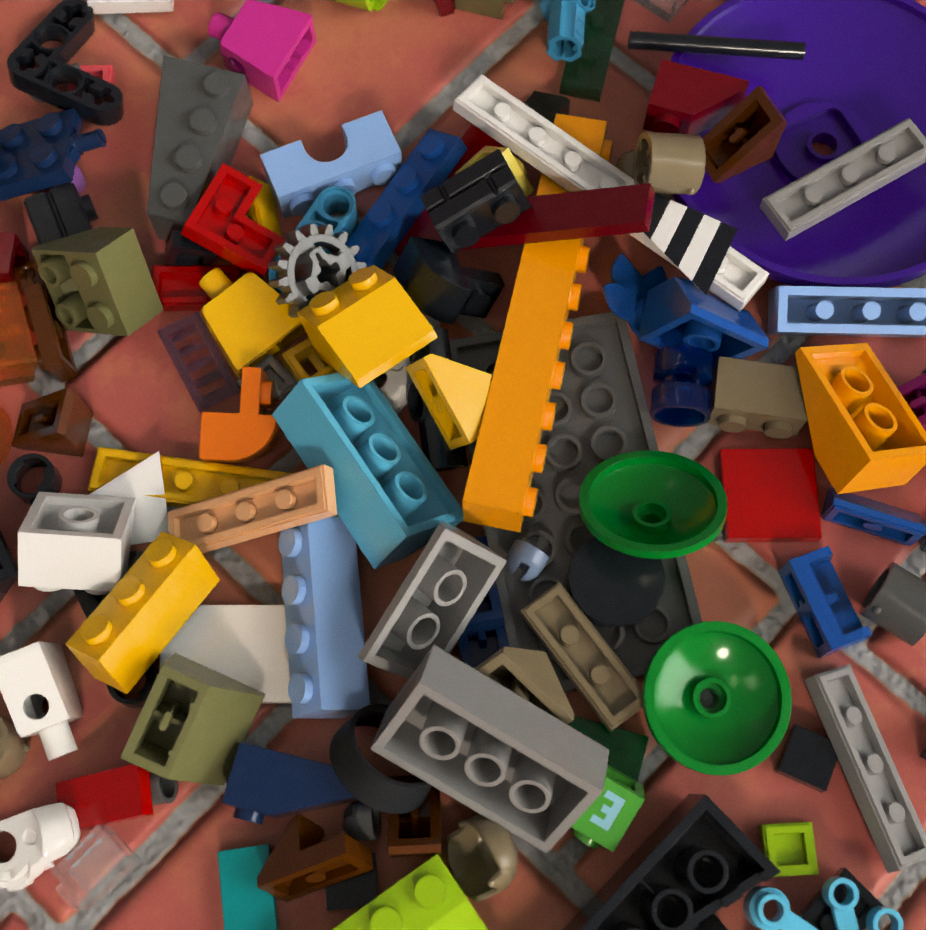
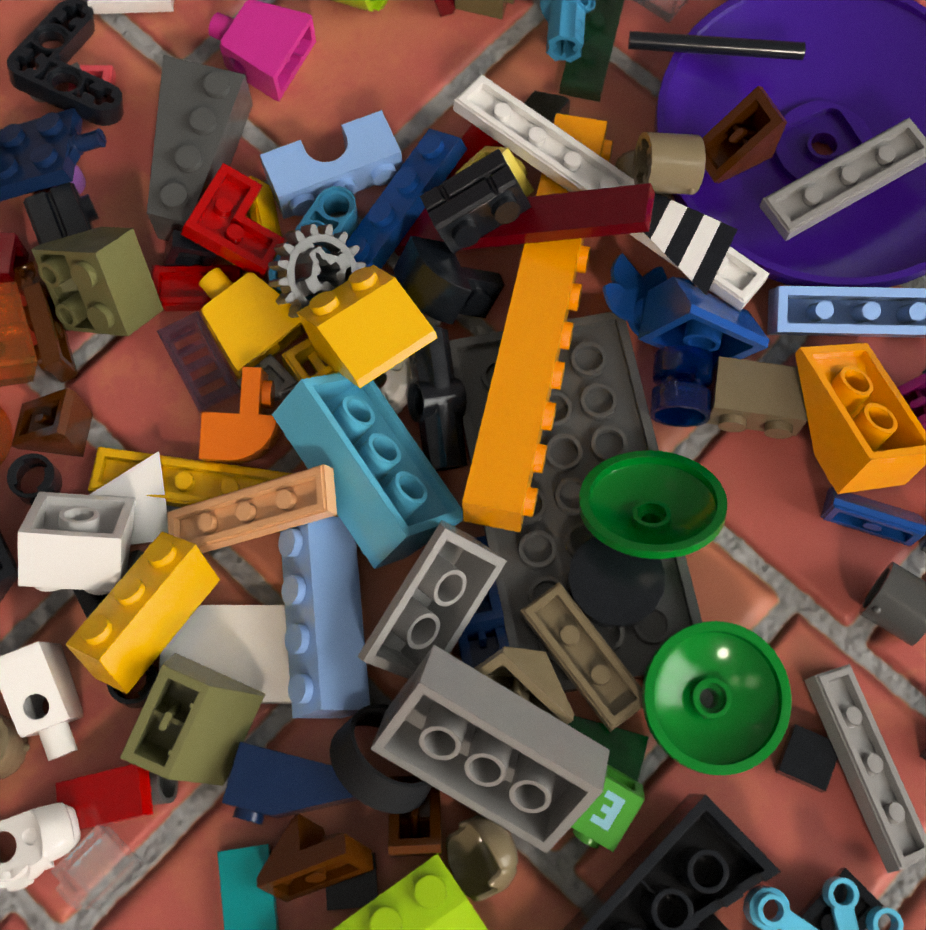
dark grey hinge [343,801,381,841] -> none
yellow slope [405,353,492,450] -> none
sand blue hinge [506,539,549,581] -> none
dark red slope [643,59,750,135] -> none
red tile [718,448,822,543] -> none
lime tile [758,822,819,877] -> none
blue hinge [778,546,872,658] -> none

